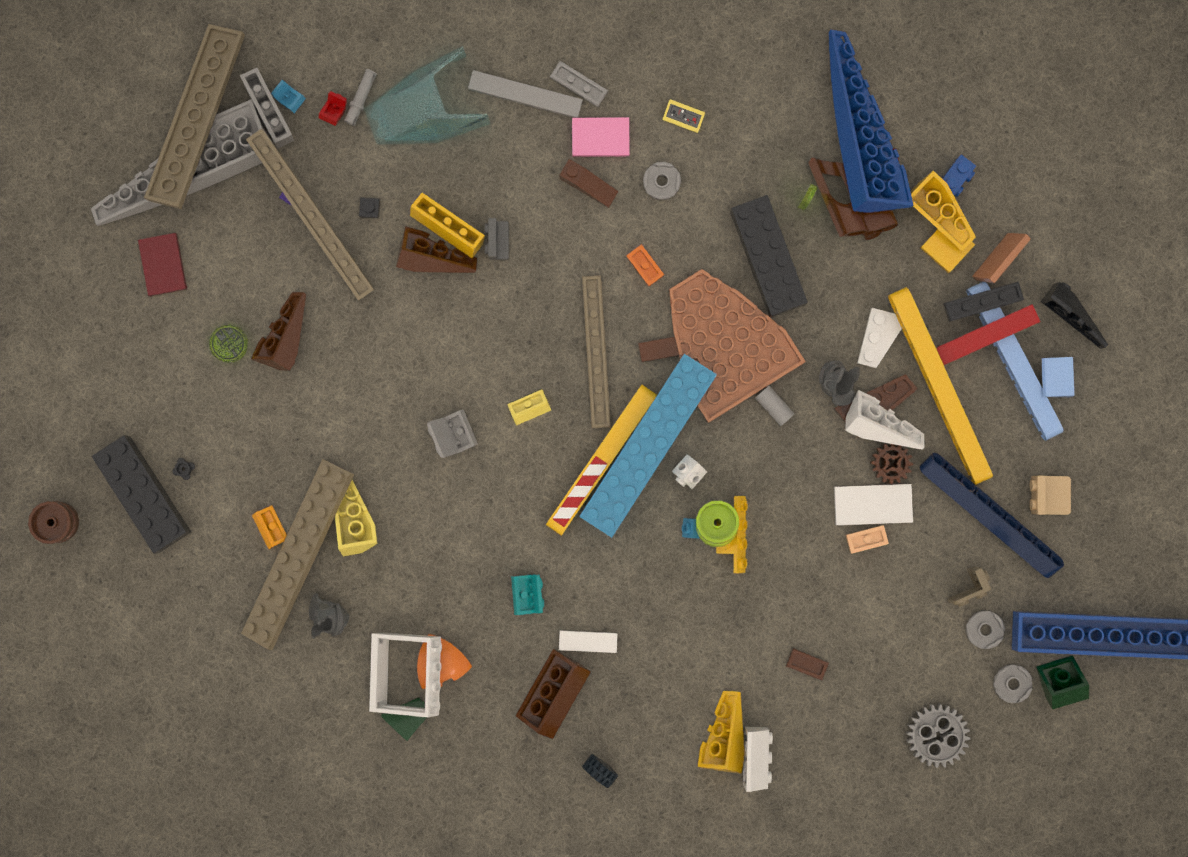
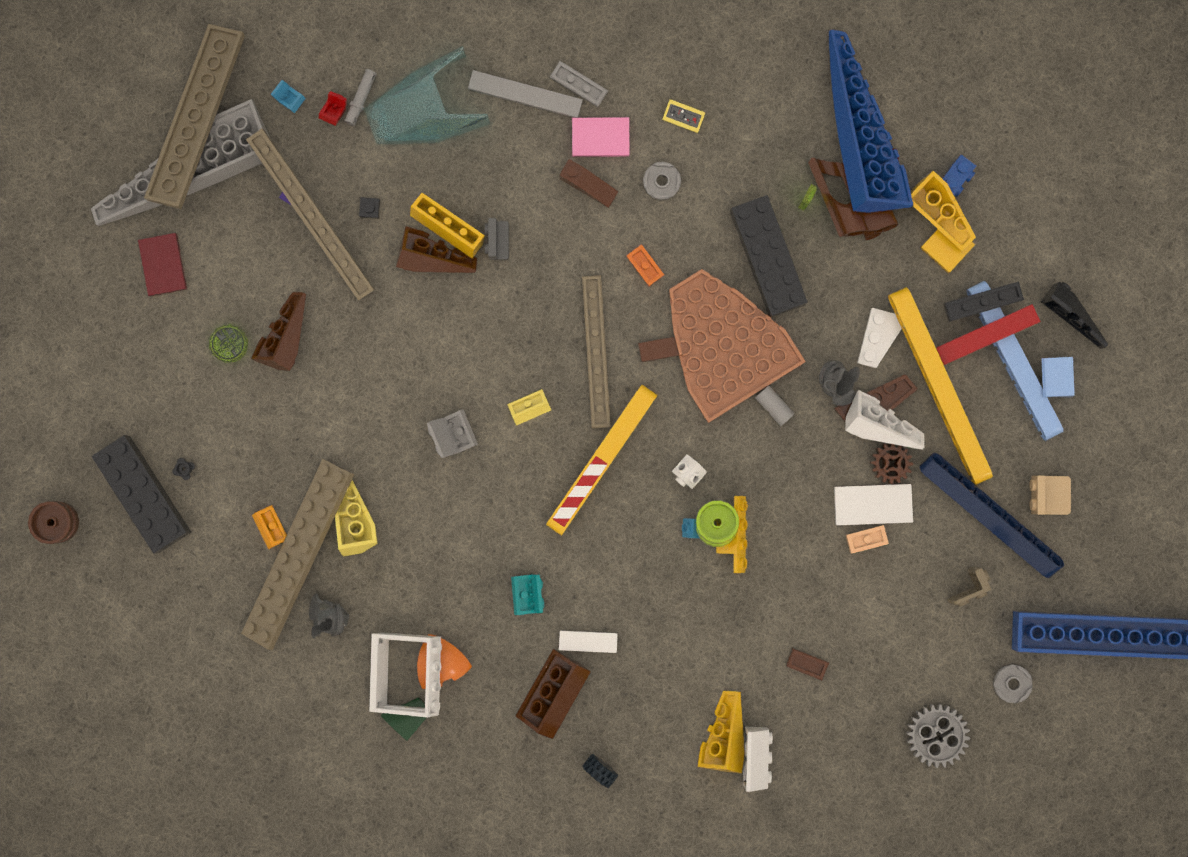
light grey brick [240,68,294,149] -> none
dark azure brick [579,354,717,538] -> none
light grey tile [966,611,1005,649] -> none
nougat tile [972,233,1031,283] -> none
dark green slope [1036,655,1089,710] -> none

